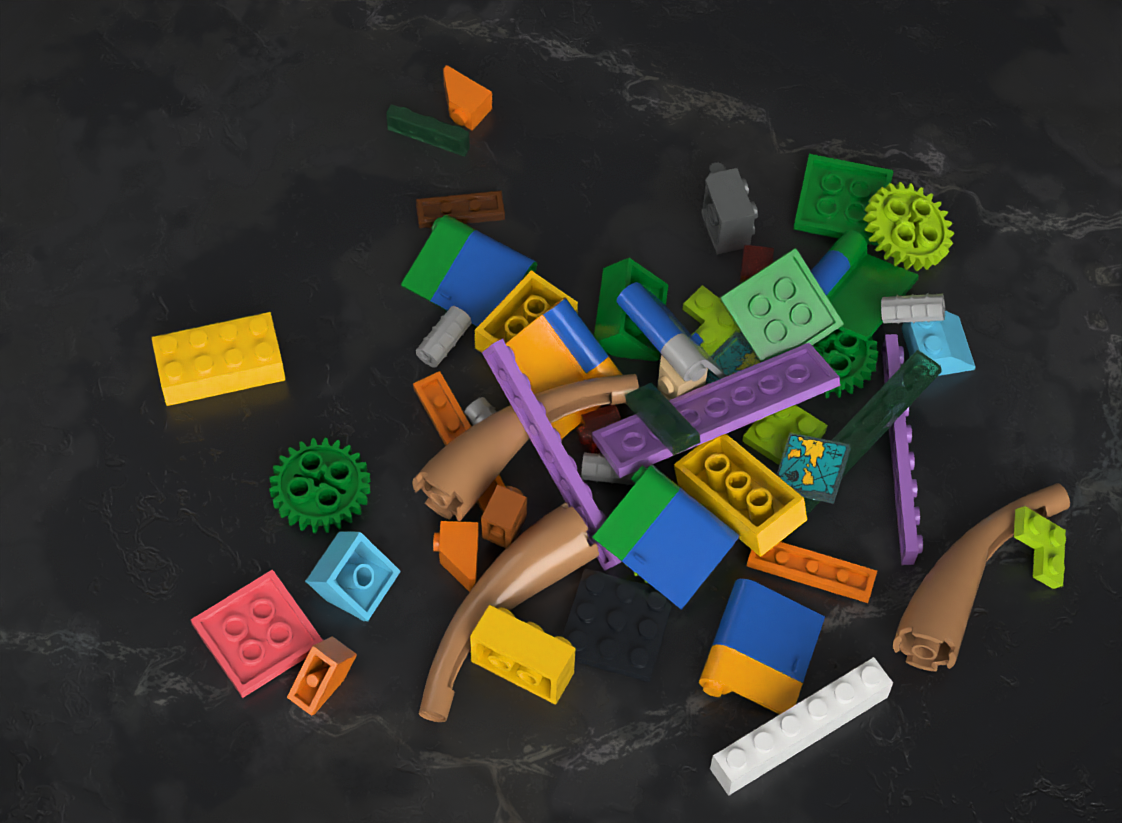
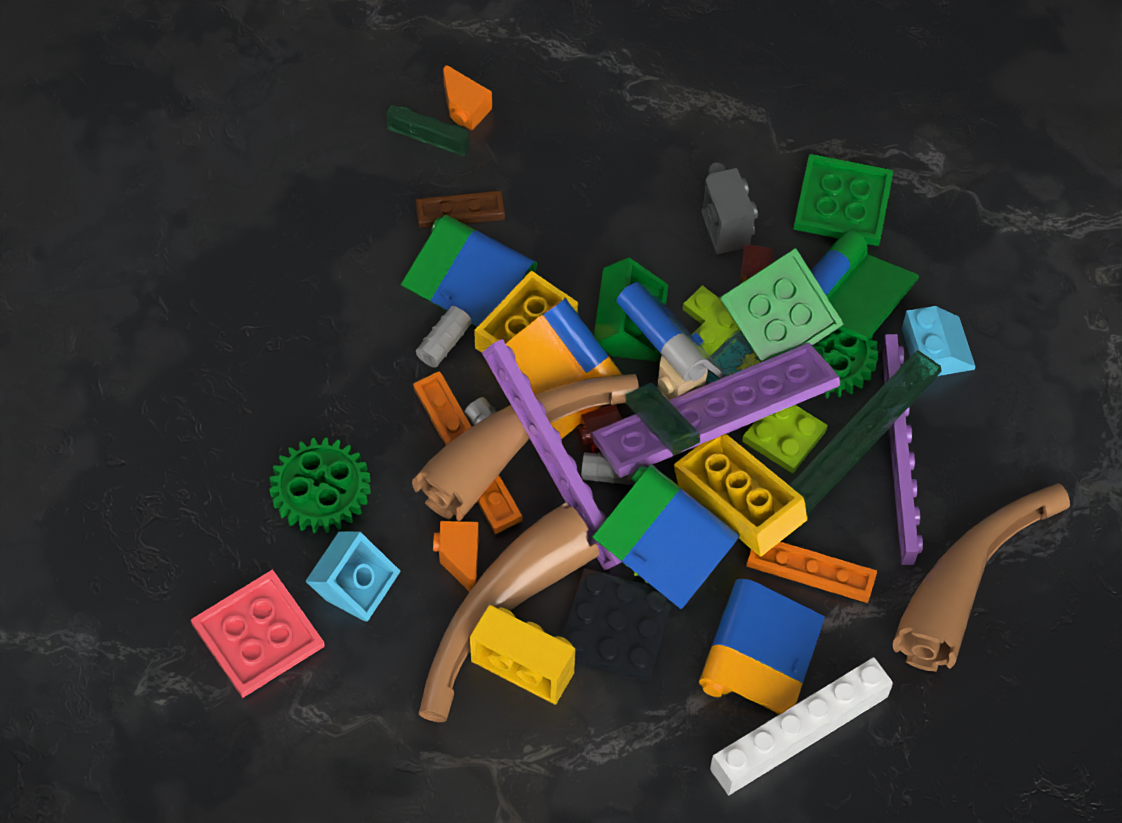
yellow brick [151,312,285,406] -> none
orange slope [287,636,357,716] -> none
dark orange brick [481,485,527,548] -> none
tile [776,433,851,504] -> none
lime gear [863,182,954,271] -> none
light grey axle [881,293,945,324] -> none
lime plate [1014,506,1066,589] -> none

